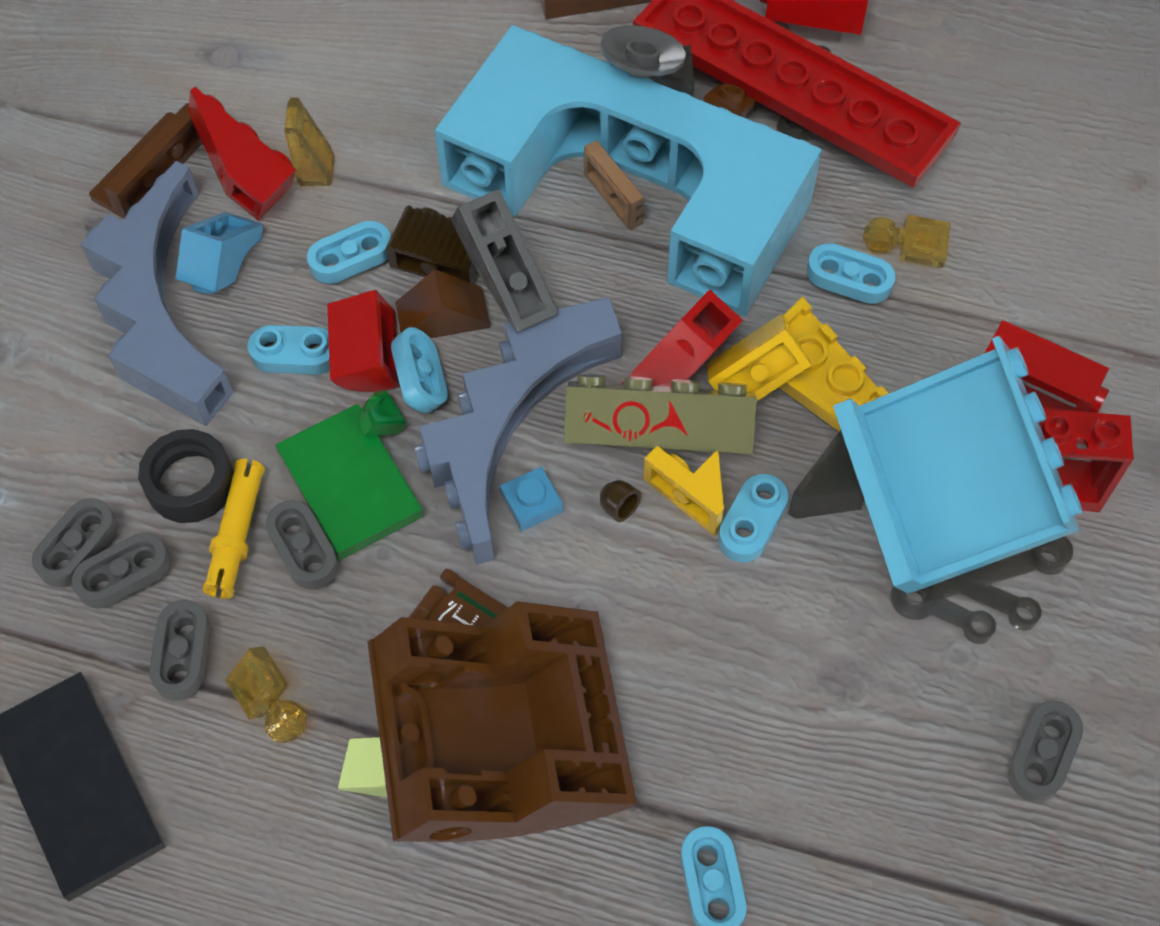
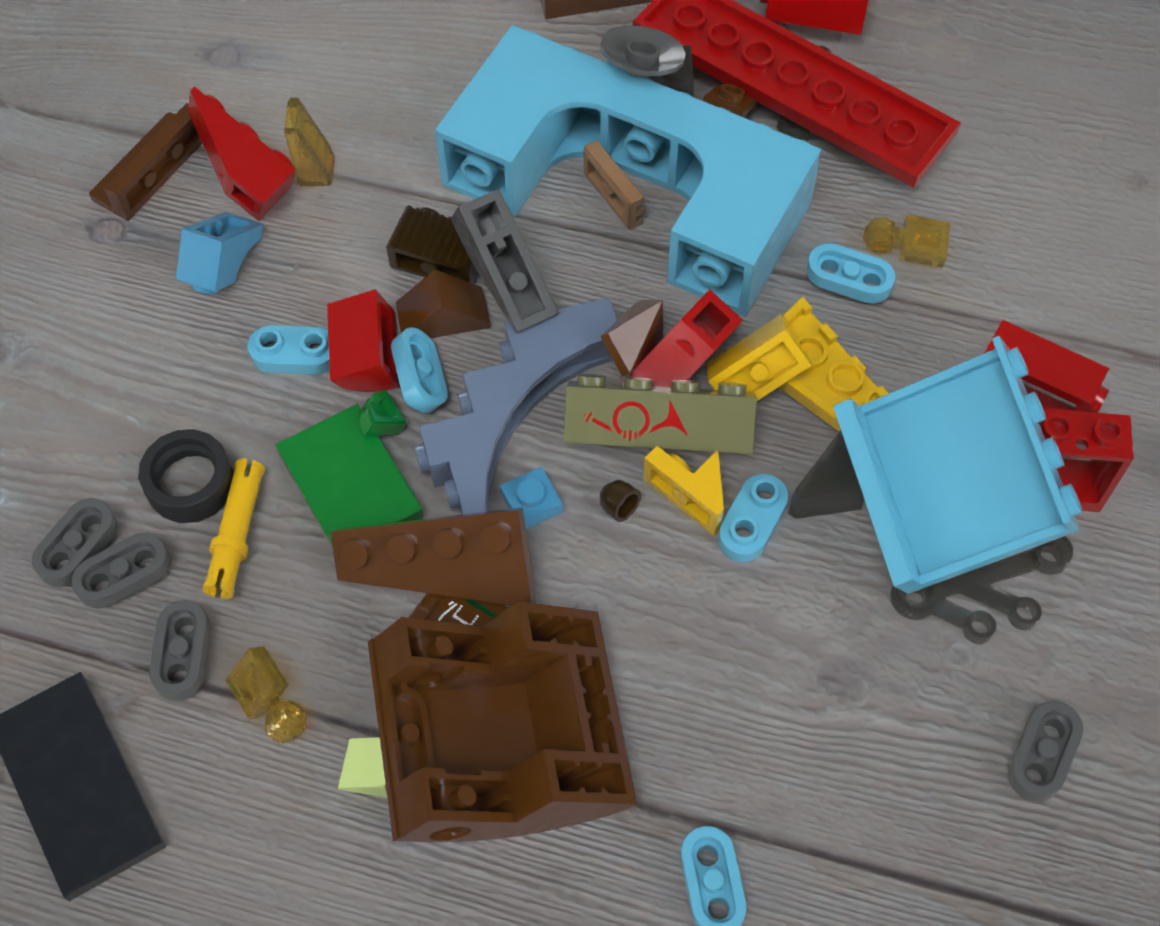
sand blue arch [80,161,234,426] -> none
dark grey plate [266,500,338,589] -> none
medium azure plate [307,221,391,284] -> none
none -> reddish brown wing [330,508,537,606]
none -> slope [601,300,663,376]

